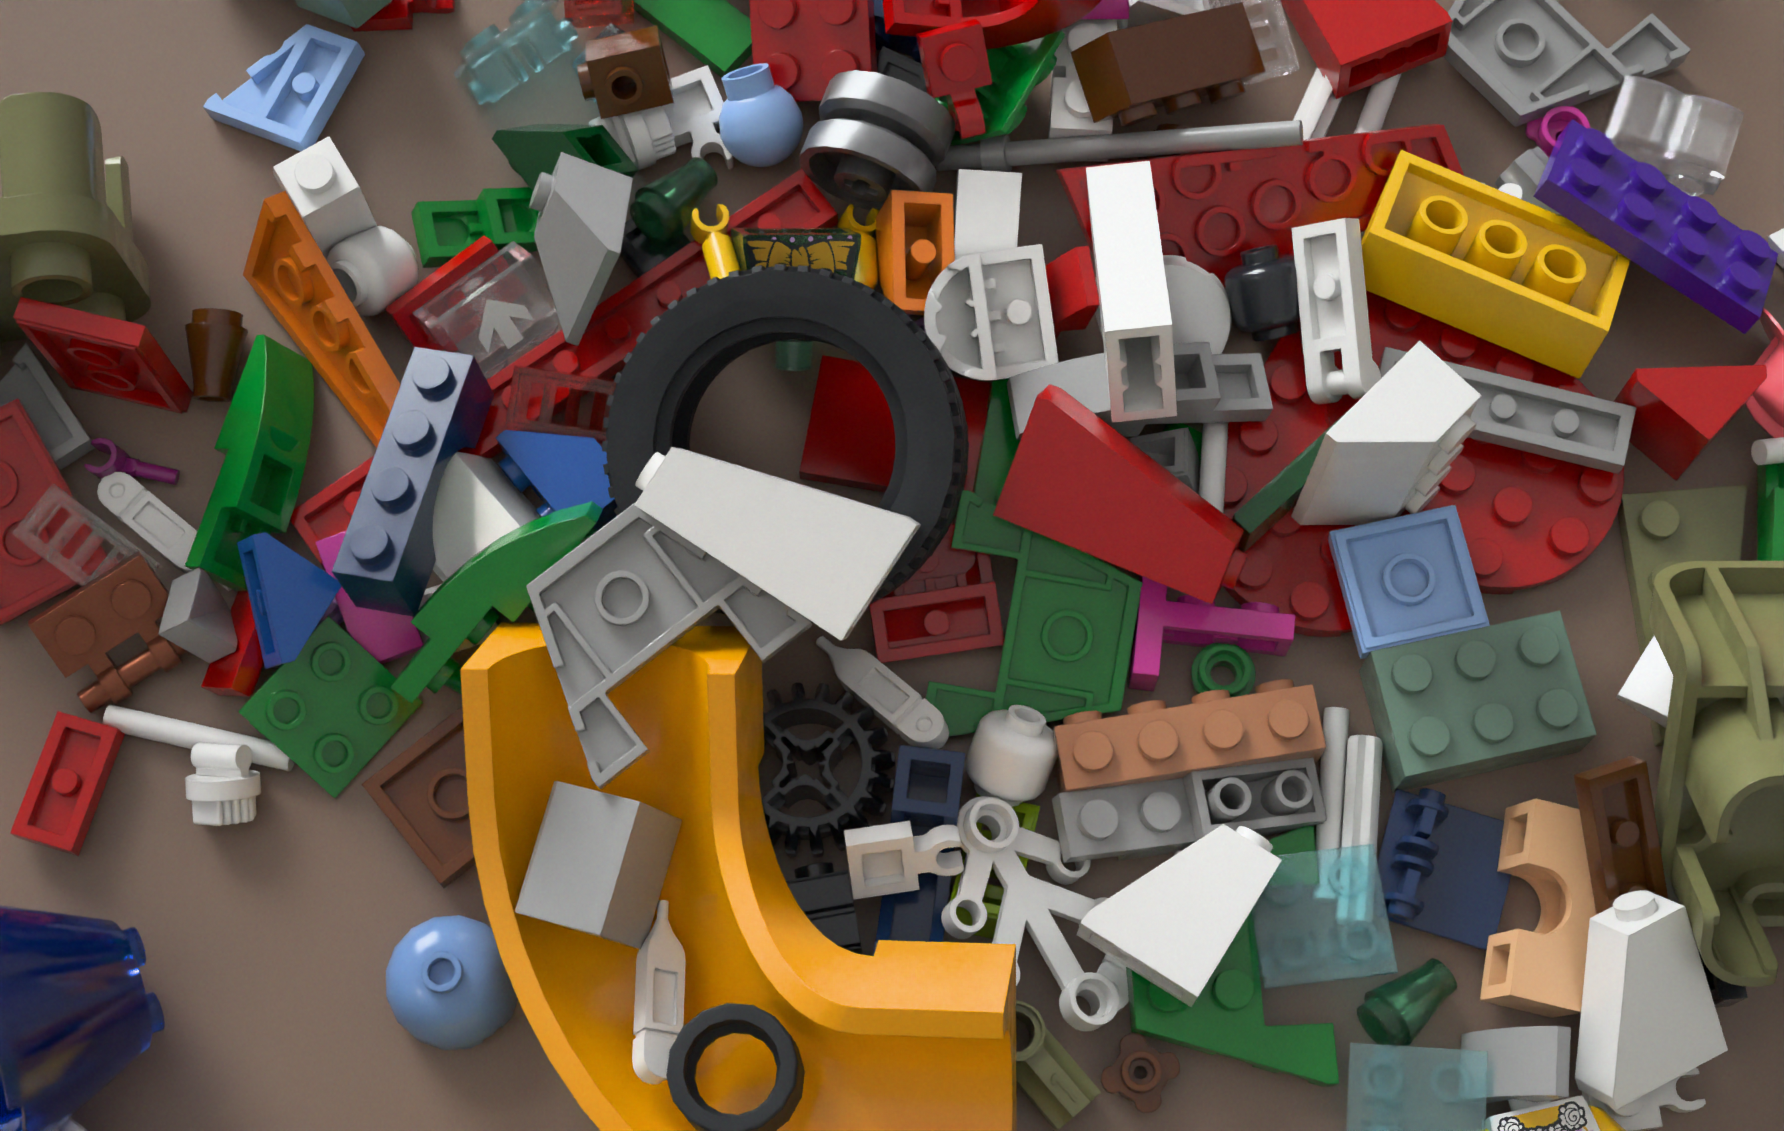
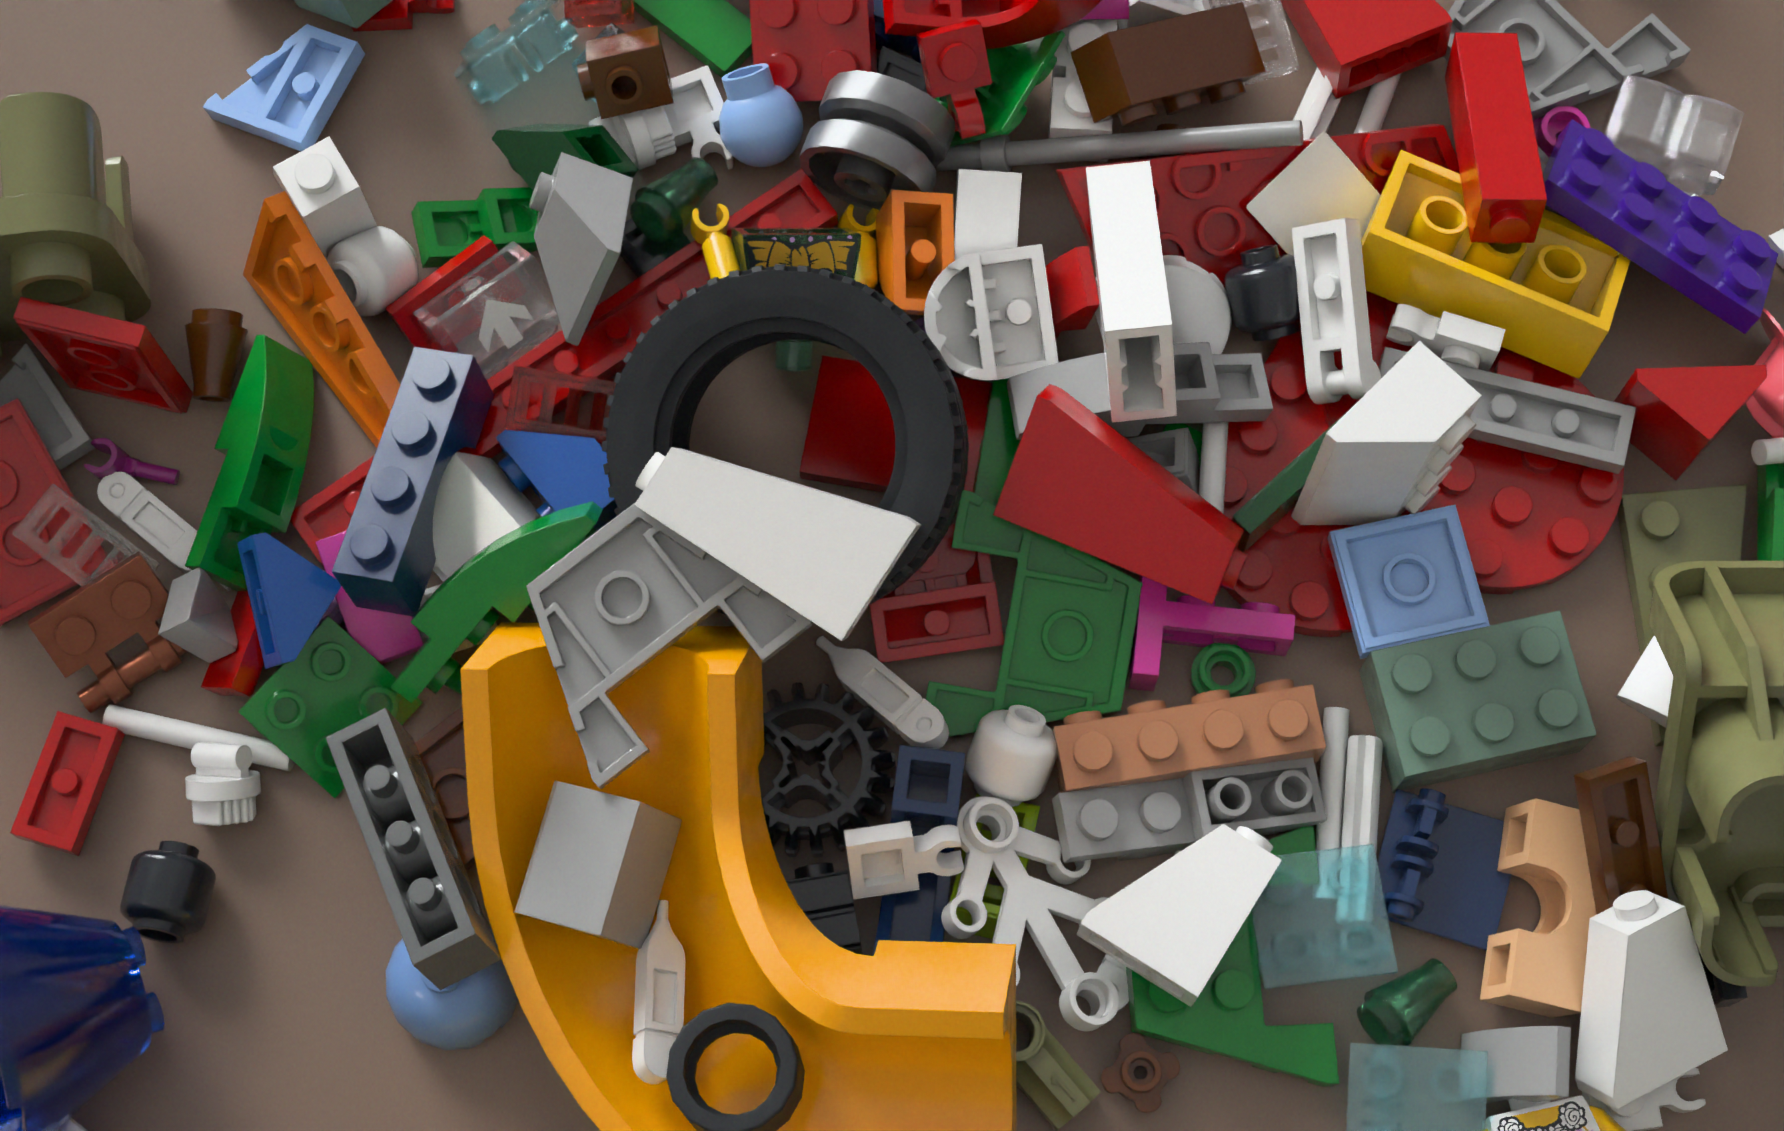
none -> black head [120,841,216,943]
none -> dark grey brick [326,708,502,990]
none -> white sticker [1246,132,1381,255]
none -> white plate [1386,304,1506,371]
none -> red brick [1444,33,1547,244]

